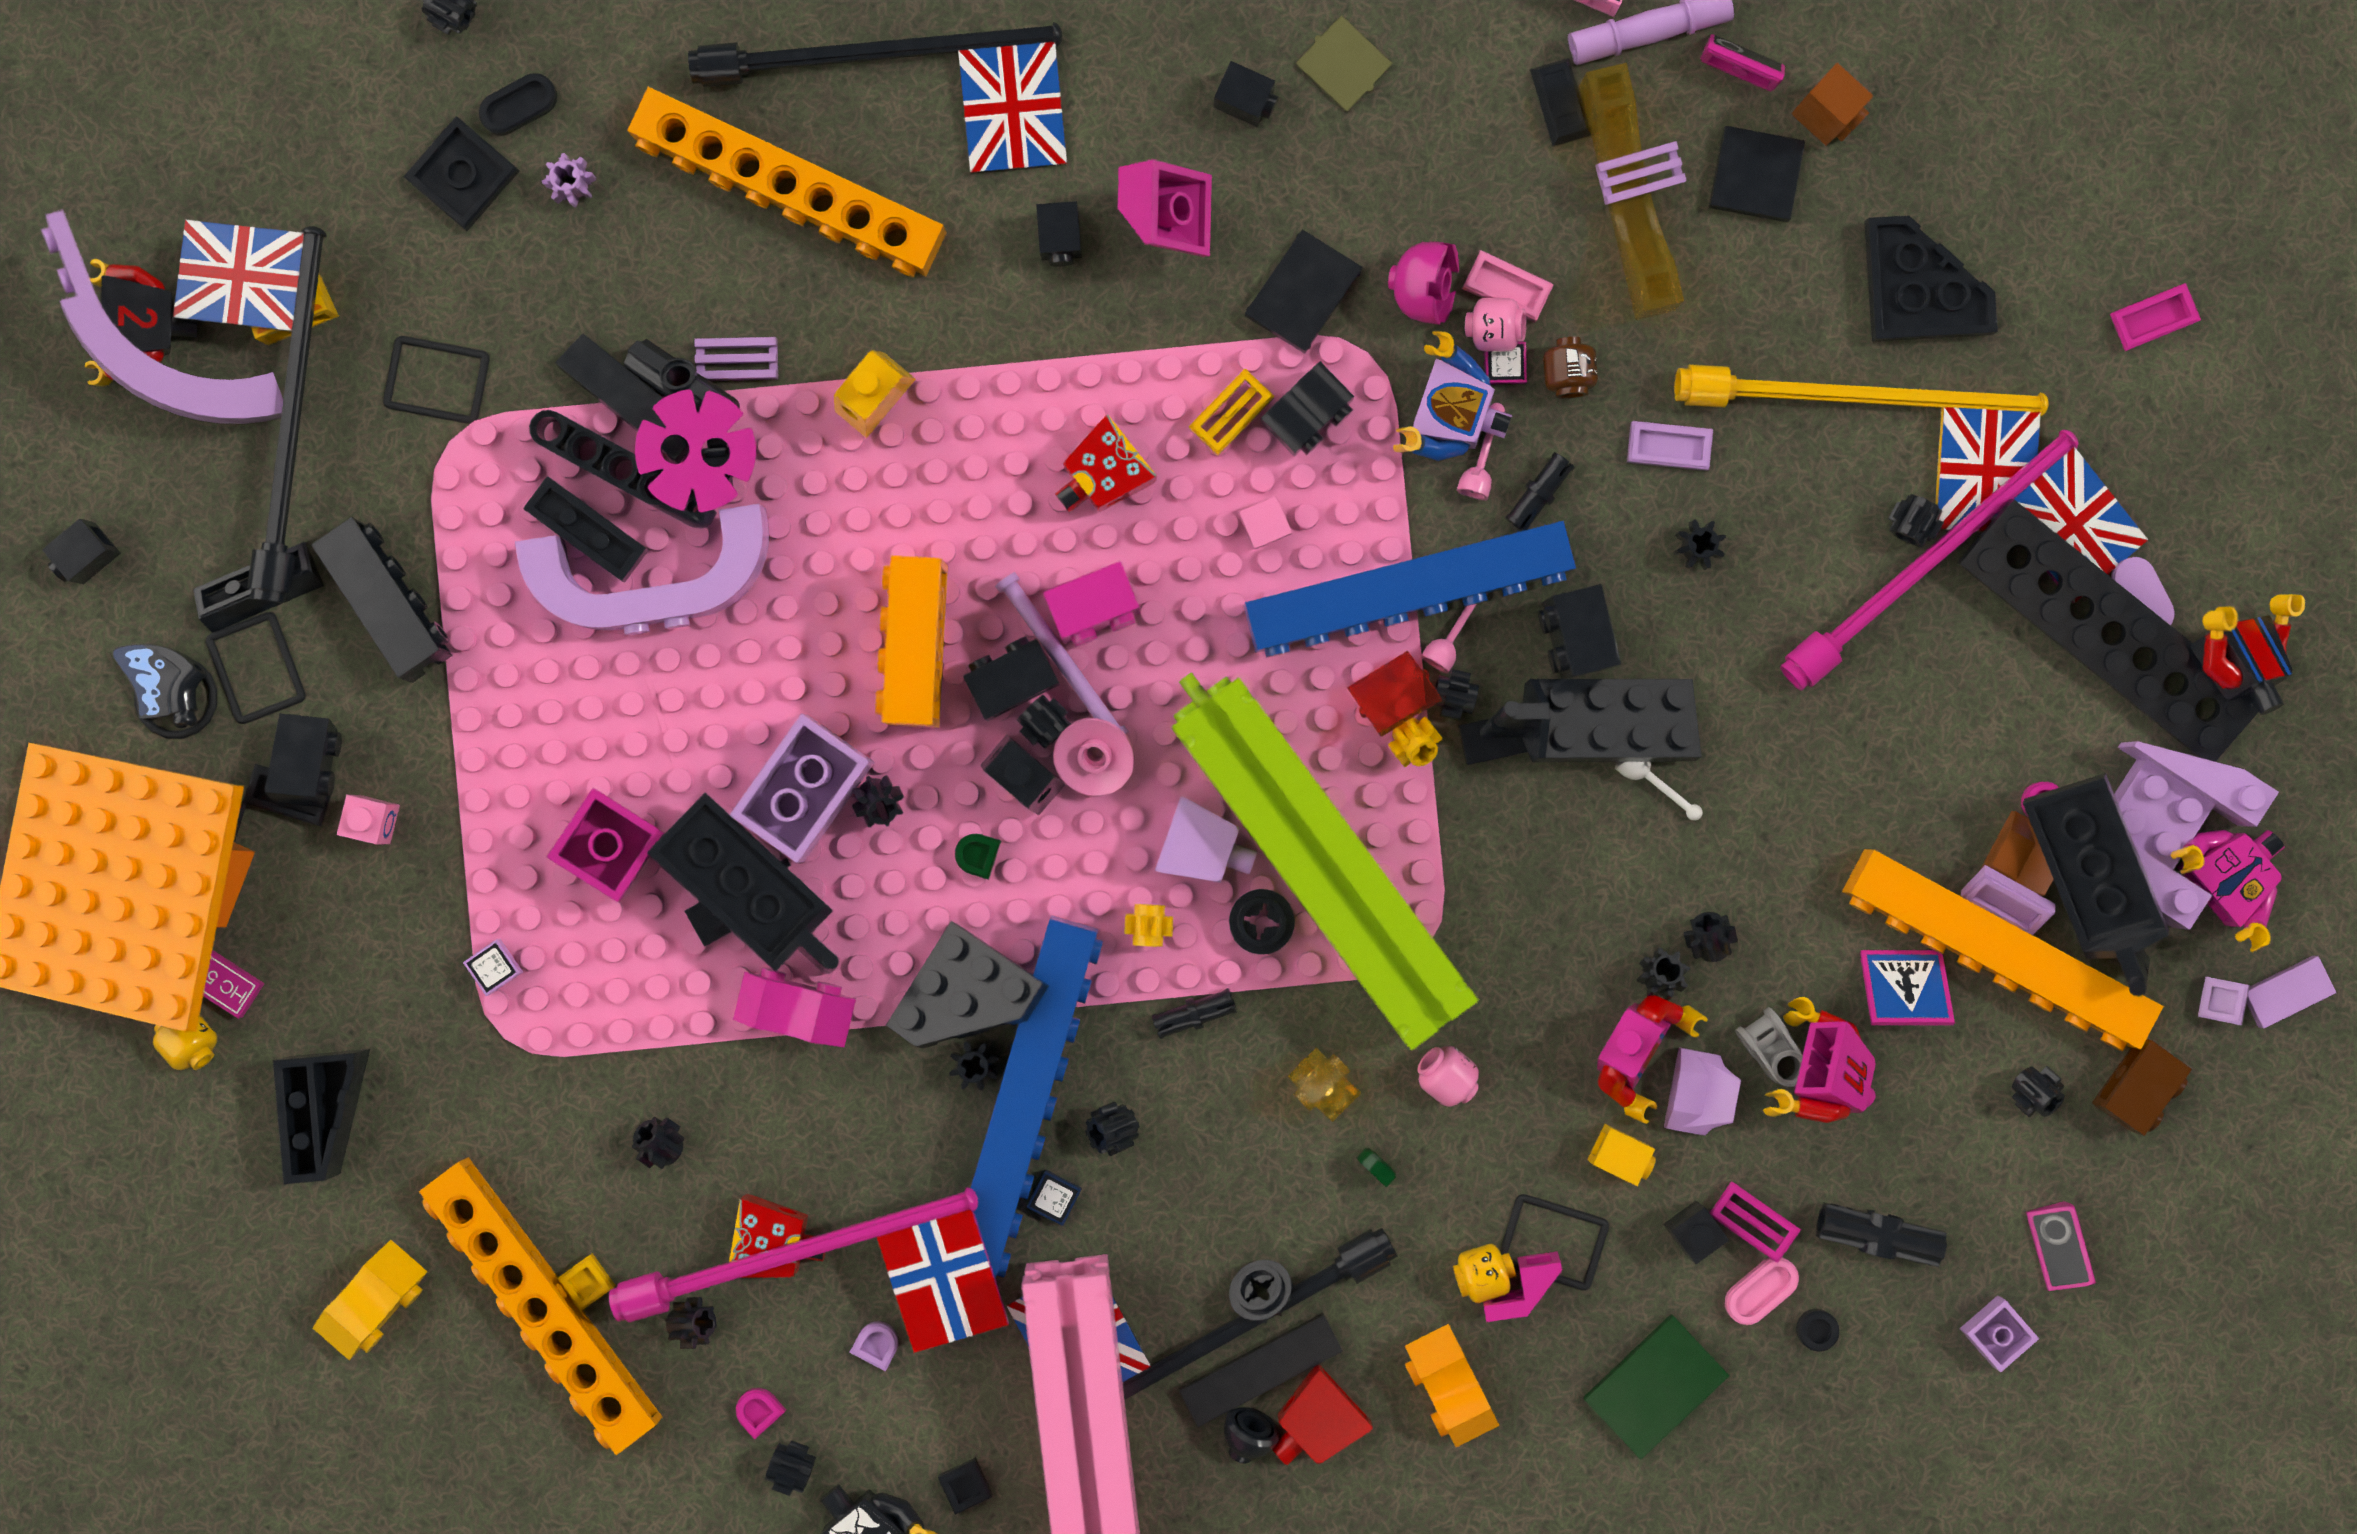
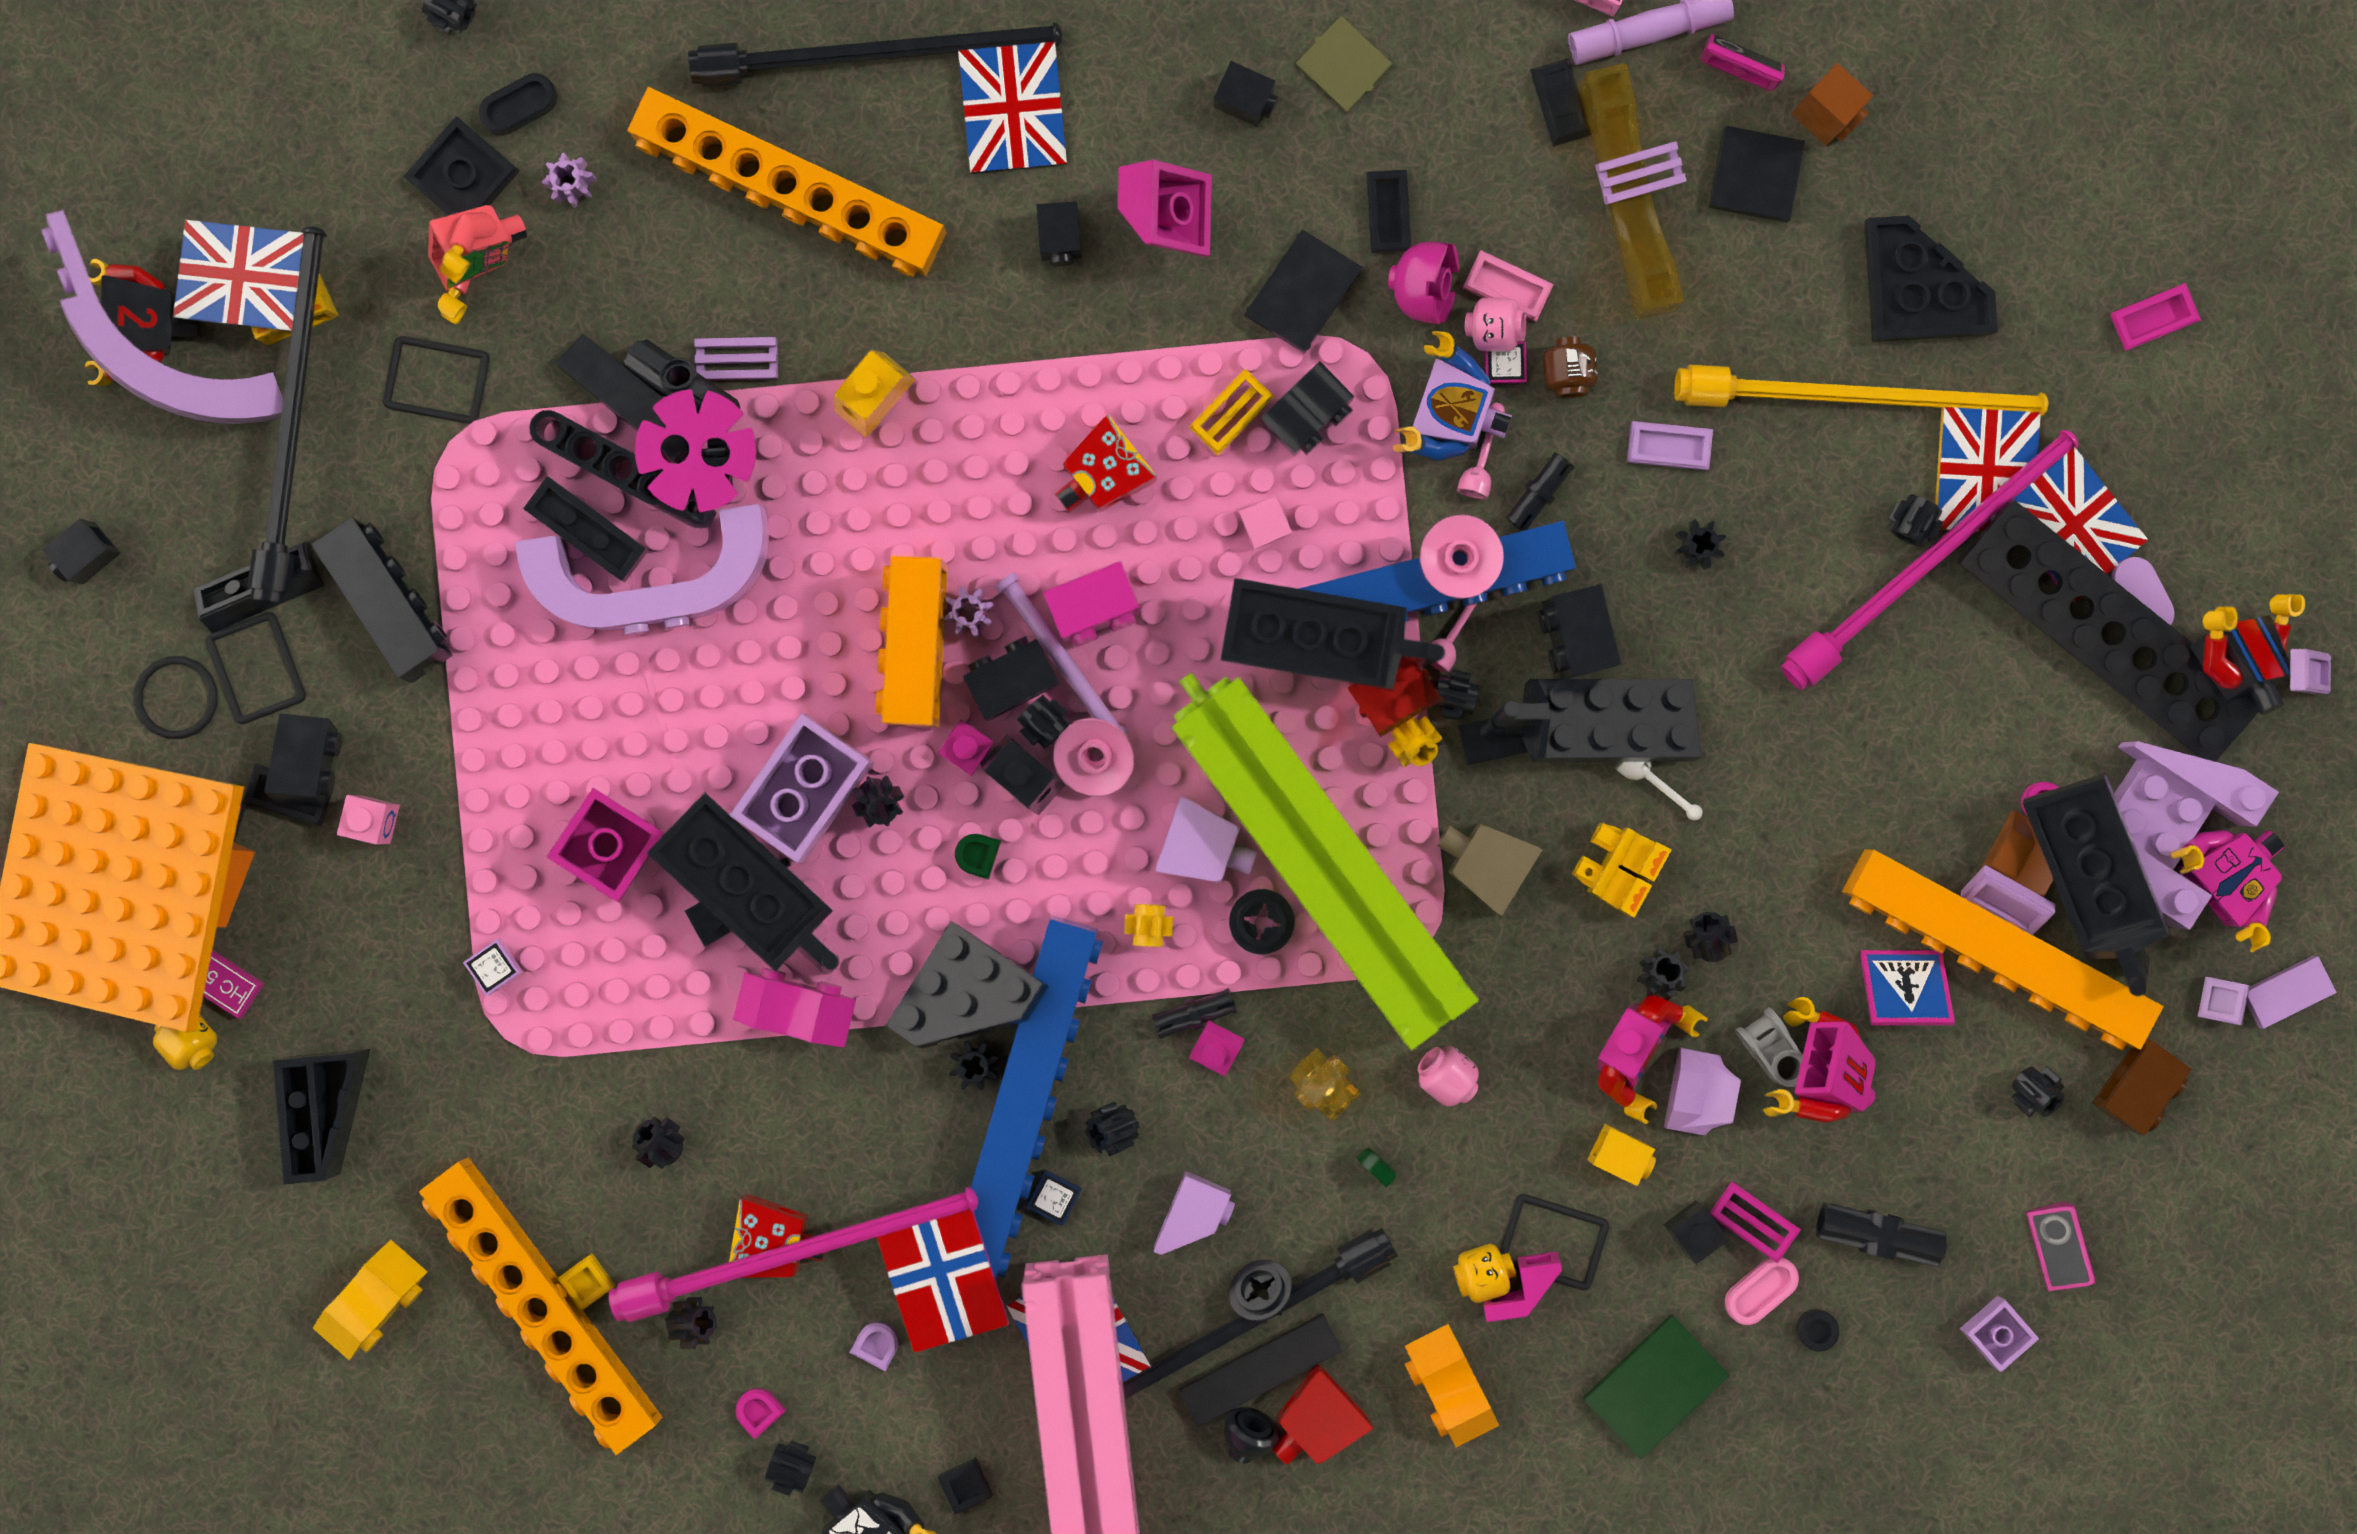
black arm [113,644,207,728] -> none
none -> coral torso [428,205,527,324]
none -> dark pink plate [938,719,995,776]
none -> lavender gear [944,586,995,637]
none -> lavender slope [1153,1171,1235,1255]
none -> dark pink plate [1189,1020,1245,1076]
none -> black hinge [1220,578,1445,690]
none -> black tile [1366,169,1411,253]
none -> bright pink dish [1420,515,1503,598]
none -> dark tan torso [1437,824,1542,916]
none -> yellow hips [1572,823,1672,918]
none -> lavender tile [2290,649,2331,694]

